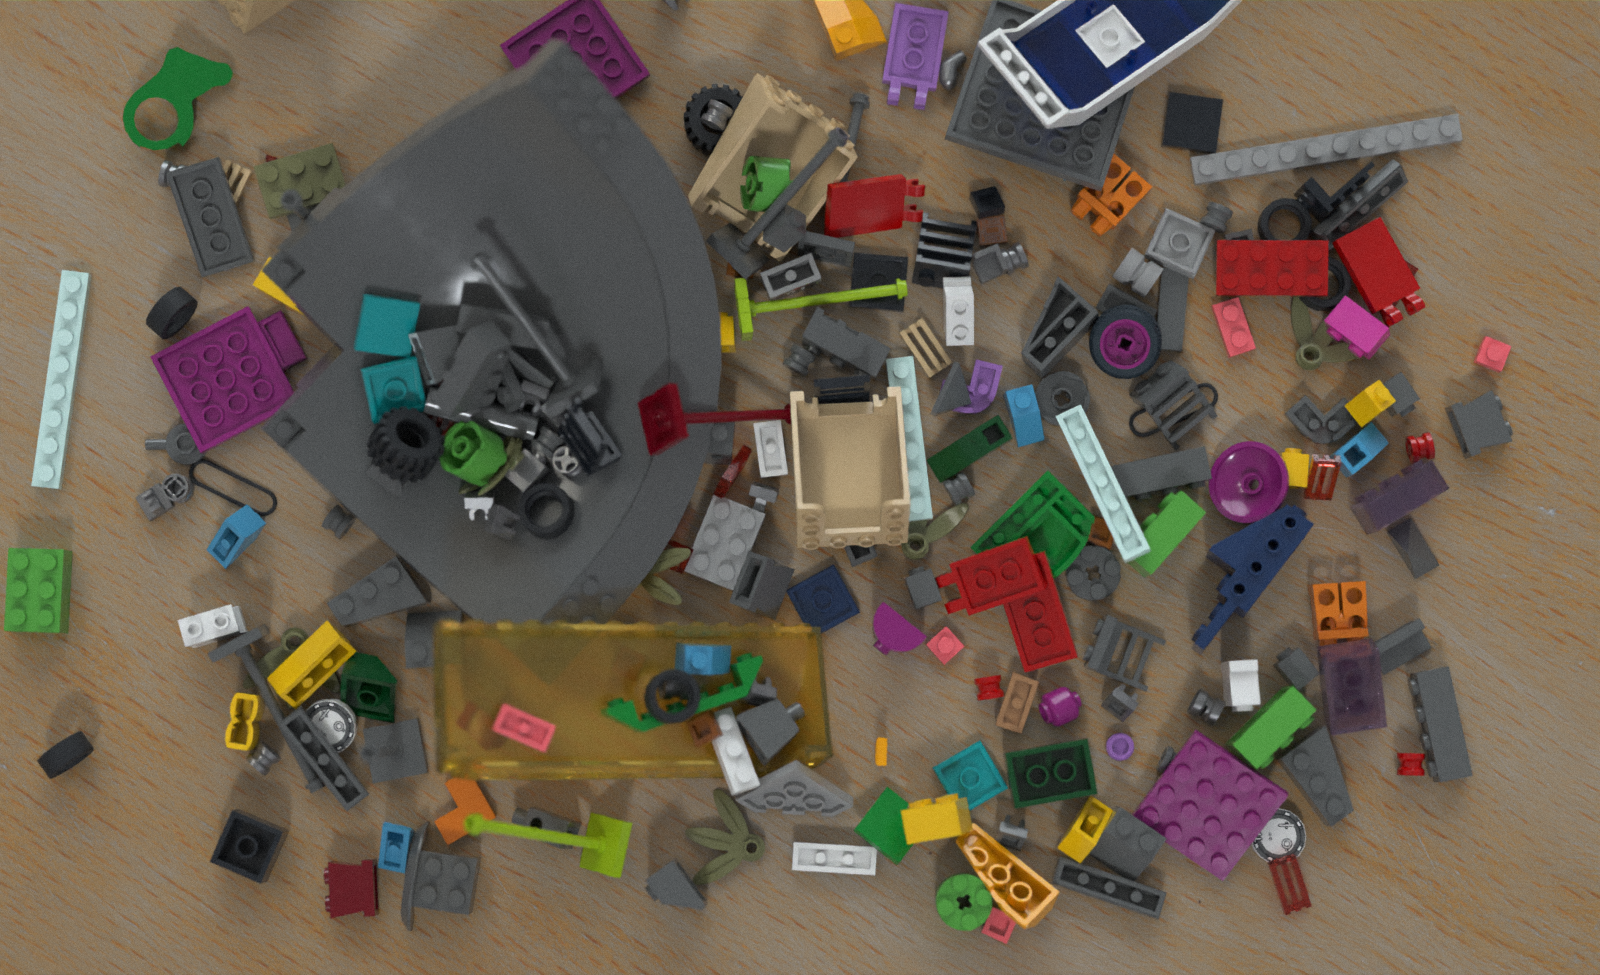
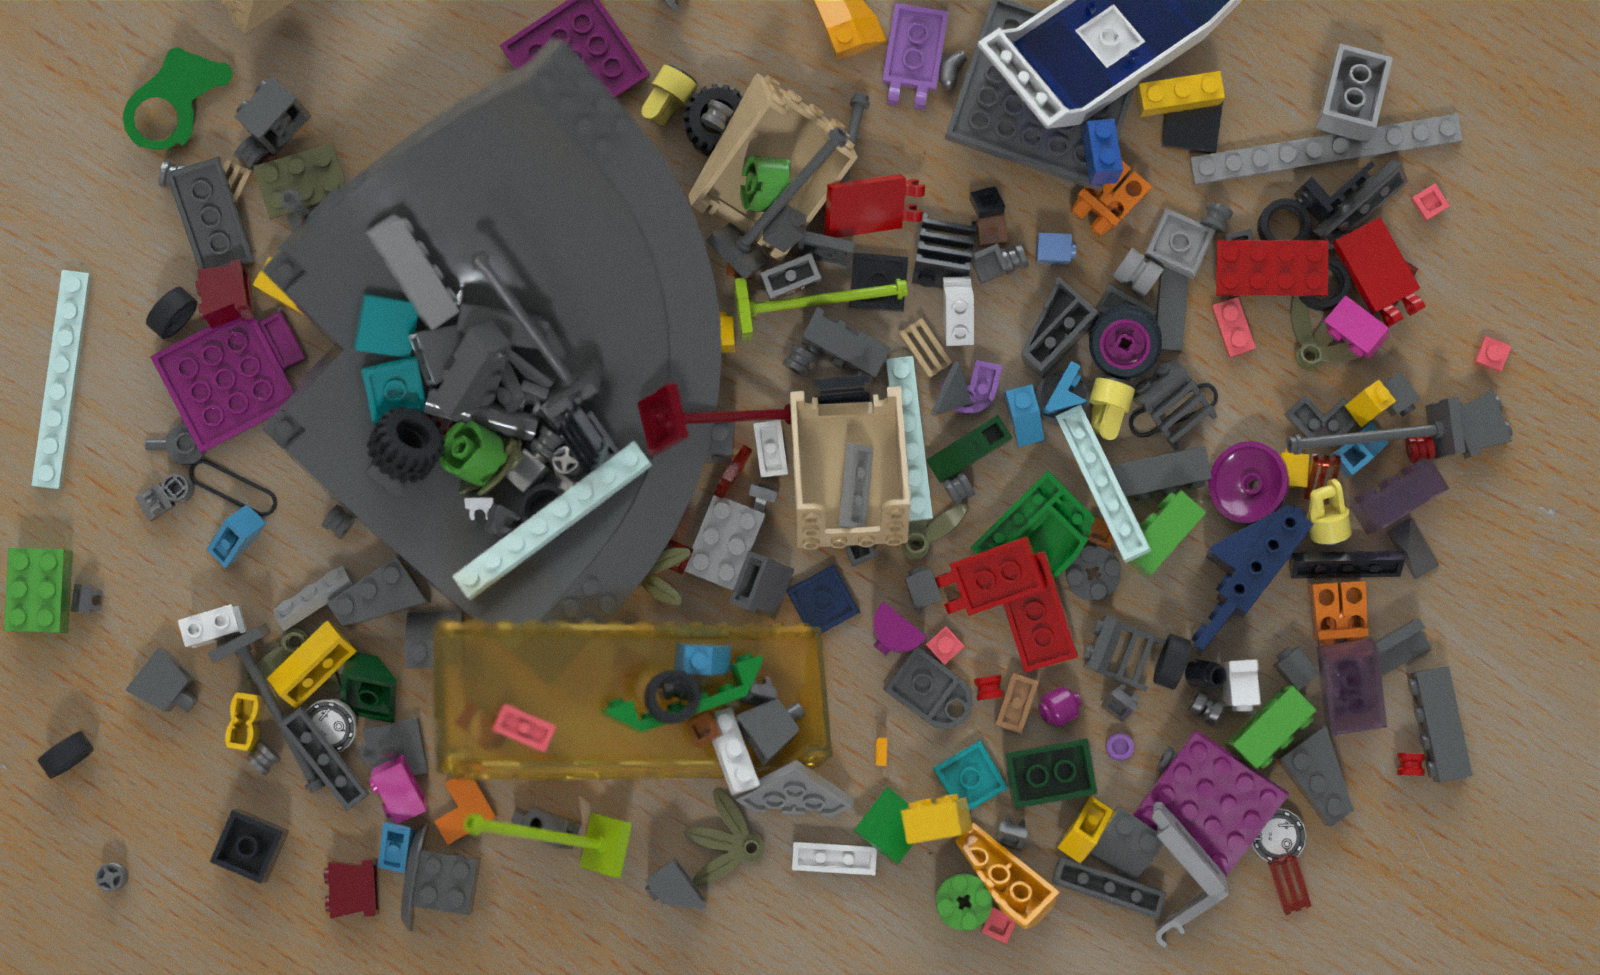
none -> flat silver tile [71,584,104,613]
none -> flat silver wheel [95,863,128,892]
none -> dark grey torso [126,648,198,713]
none -> dark red hips [195,259,254,329]
none -> dark grey brick [234,76,311,156]
none -> dark grey wheel [234,136,269,171]
none -> light grey plate [273,565,354,631]
none -> light grey brick [365,214,460,330]
none -> dark pink brick [369,754,428,825]
none -> light aqua plate [452,442,652,600]
none -> light yellow piece [642,64,698,126]
none -> light grey plate [839,444,873,528]
none -> dark grey tile [884,646,972,729]
none -> medium blue brick [1036,233,1076,266]
none -> dark azure slope [1043,361,1087,415]
none -> blue brick [1081,119,1123,186]
none -> light yellow piece [1089,376,1135,440]
none -> yellow brick [1135,71,1225,117]
none -> light grey hinge [1152,802,1229,948]
none -> black tyre [1153,634,1192,690]
none -> black brick [1185,659,1226,690]
none -> dark grey tile [1286,397,1466,460]
none -> black plate [1289,550,1405,579]
none -> light yellow piece [1307,478,1352,545]
none -> light grey brick [1315,43,1393,143]
none -> coral plate [1410,183,1450,222]

